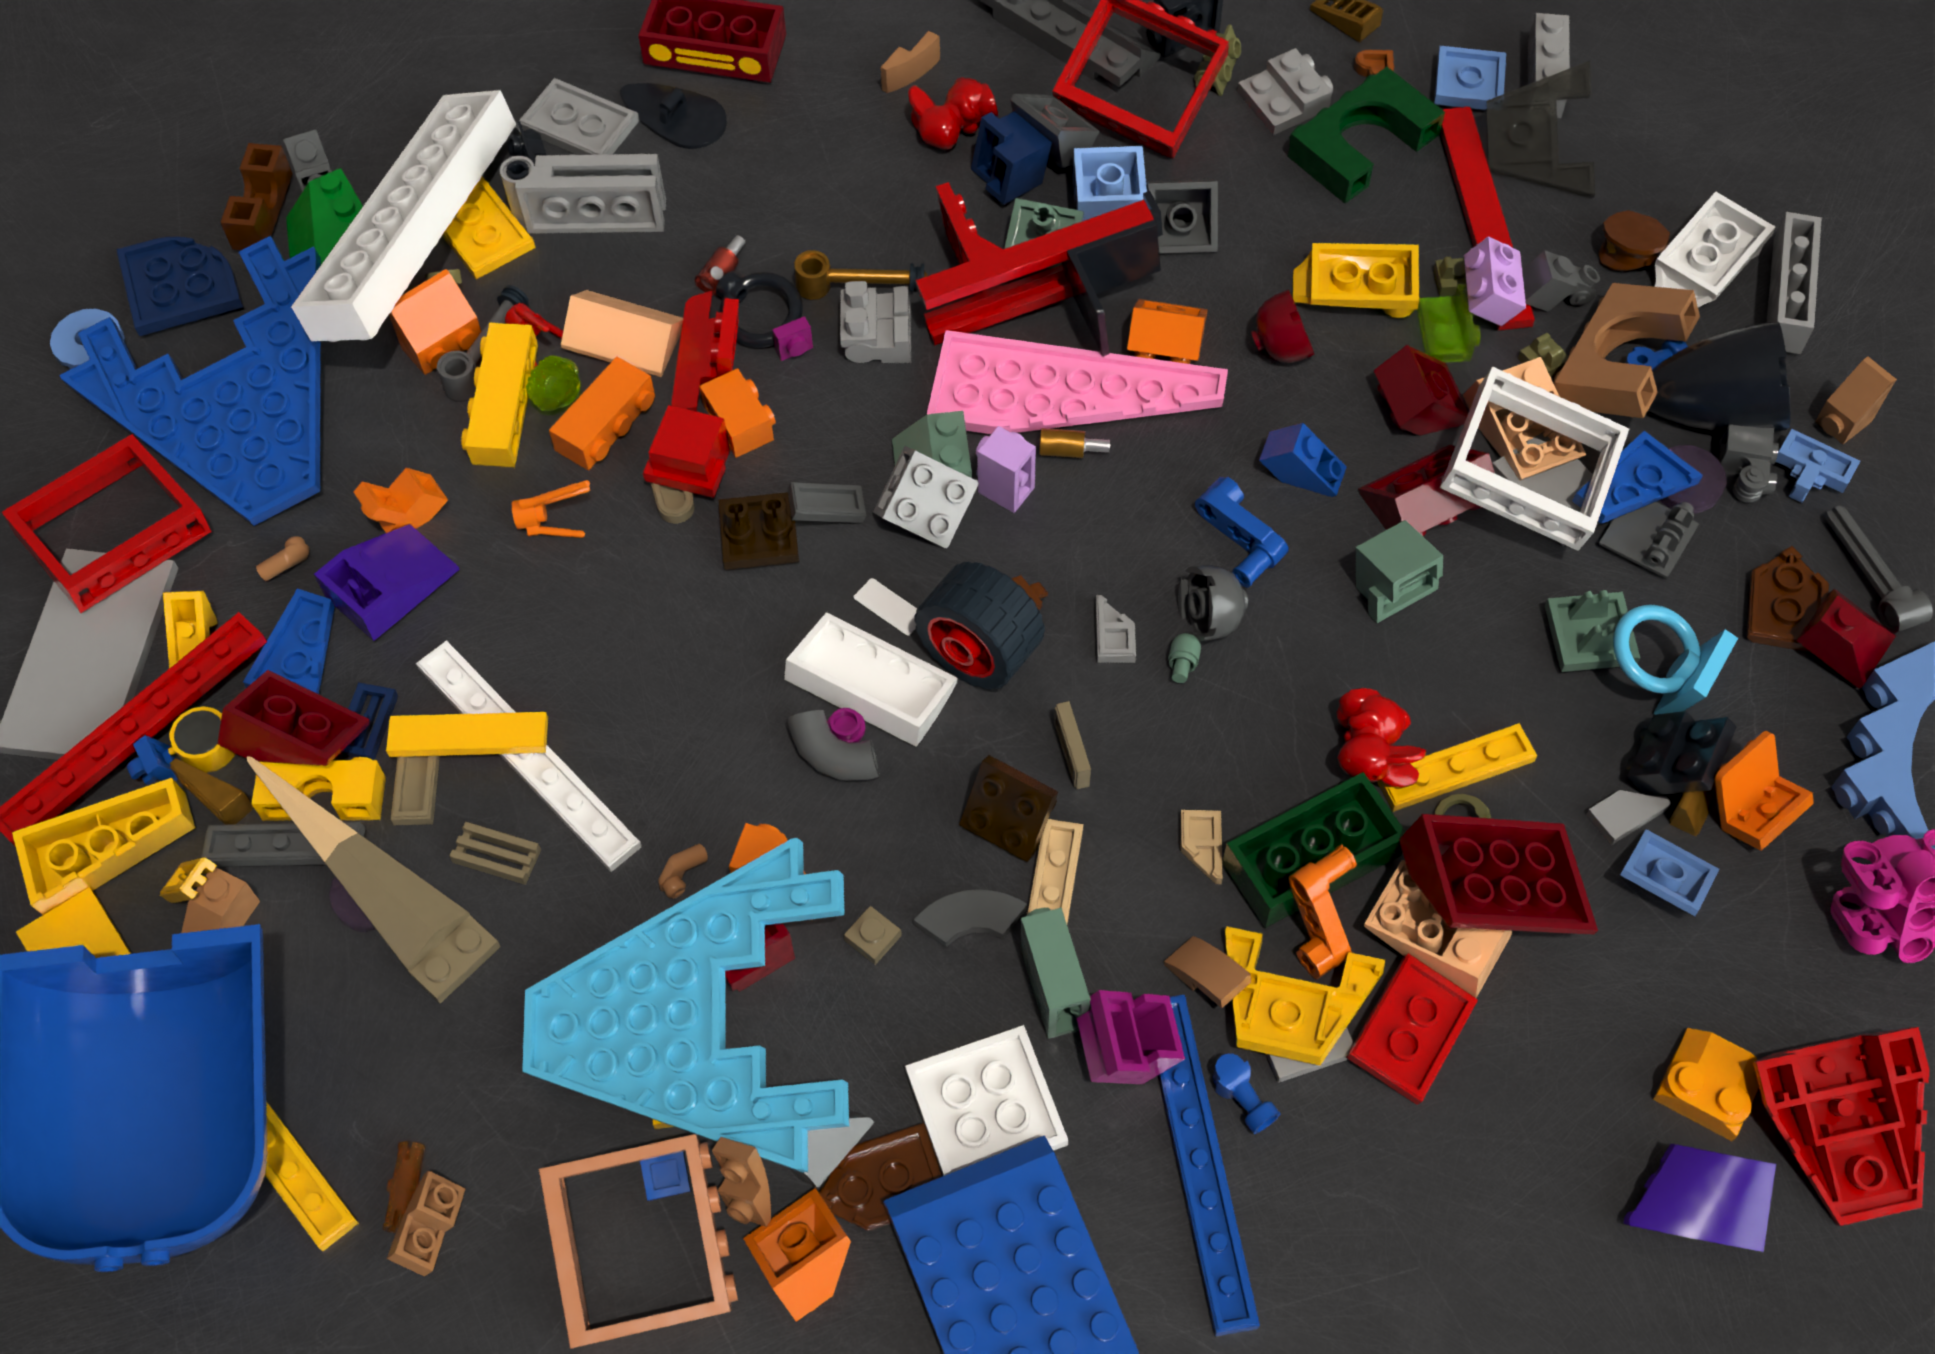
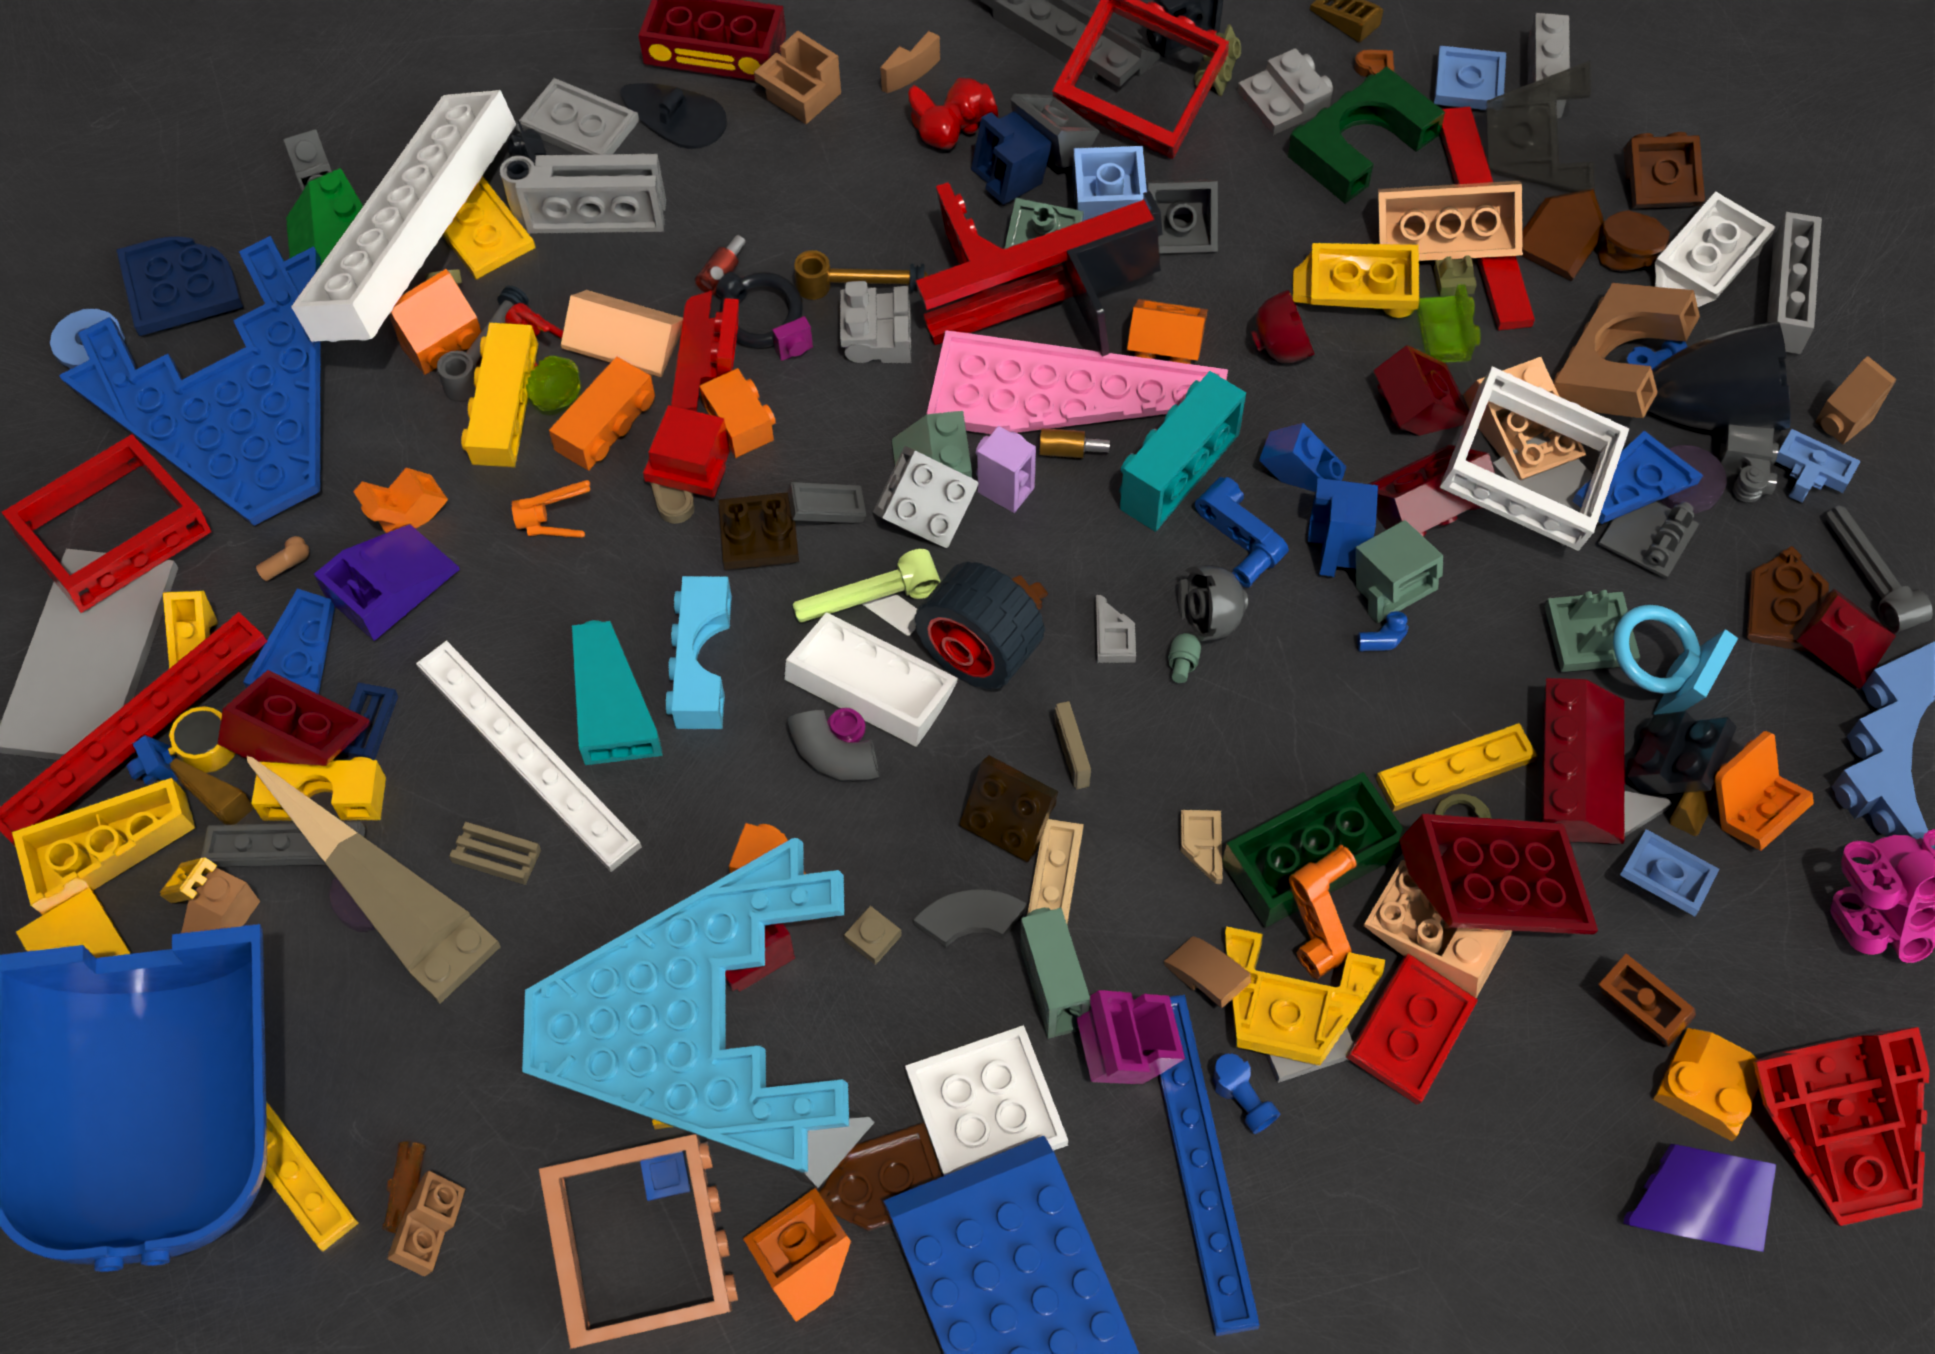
reddish brown arch [220,143,293,250] -> none
yellow tile [386,712,548,757] -> none
dark tan tile [391,756,440,825] -> none
medium nougat arm [658,844,708,898] -> none
medium nougat slope [712,1137,771,1227] -> none
red animal [1336,688,1426,788] -> none
lavender brick [1464,236,1526,326] -> none
olive tile [1518,333,1569,377] -> none
dark grey brick [1522,250,1600,312] -> none
none -> teal slope [572,620,663,765]
none -> medium azure arch [666,576,732,729]
none -> medium nougat plate [754,31,841,125]
none -> yellowish green axle [793,549,941,622]
none -> teal brick [1119,371,1246,532]
none -> blue plate [1308,478,1378,577]
none -> blue arm [1357,611,1409,651]
none -> light nougat slope [1378,181,1522,261]
none -> reddish brown tile [1521,188,1605,281]
none -> dark red slope [1542,678,1625,844]
none -> dark orange brick [1598,953,1696,1047]
none -> reddish brown plate [1623,132,1705,209]

